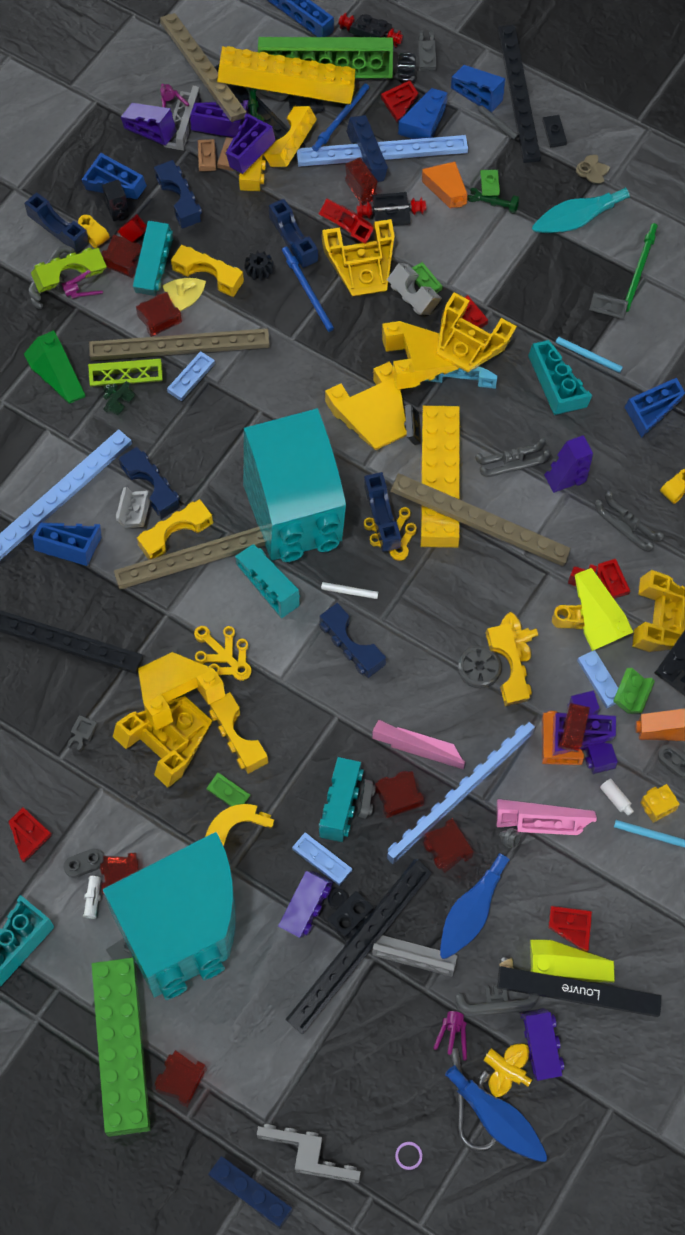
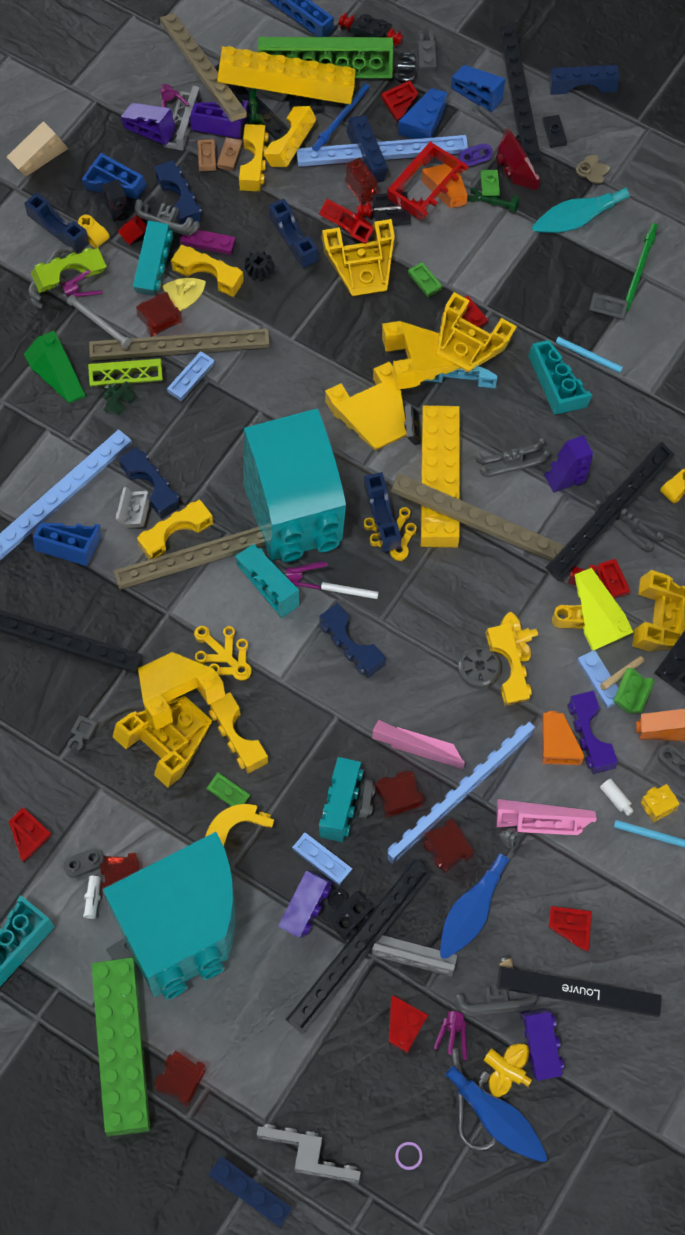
clear red hips [101,235,142,278] -> none
dark purple wedge [226,113,276,174] -> none
blue bar [282,247,334,332] -> none
light grey arch [387,263,442,315] -> none
neon yellow wedge [530,940,615,983] -> none
dark purple wedge [552,713,616,756] -> none
clear red hips [558,703,590,752] -> none
blue wedge [625,378,685,438] -> none
none -> tan wedge [7,121,68,177]
none -> light grey bar [67,295,131,348]
none -> dark grey piece [134,199,200,236]
none -> magenta plate [181,230,236,255]
none -> magenta plant [286,561,328,589]
none -> red hinge [387,141,469,220]
none -> red wing [389,995,428,1053]
none -> dark purple plate [458,144,492,166]
none -> dark red wedge [496,128,540,190]
none -> black plate [545,442,675,581]
none -> dark blue arch [549,65,619,95]
none -> tan bar [600,656,645,690]

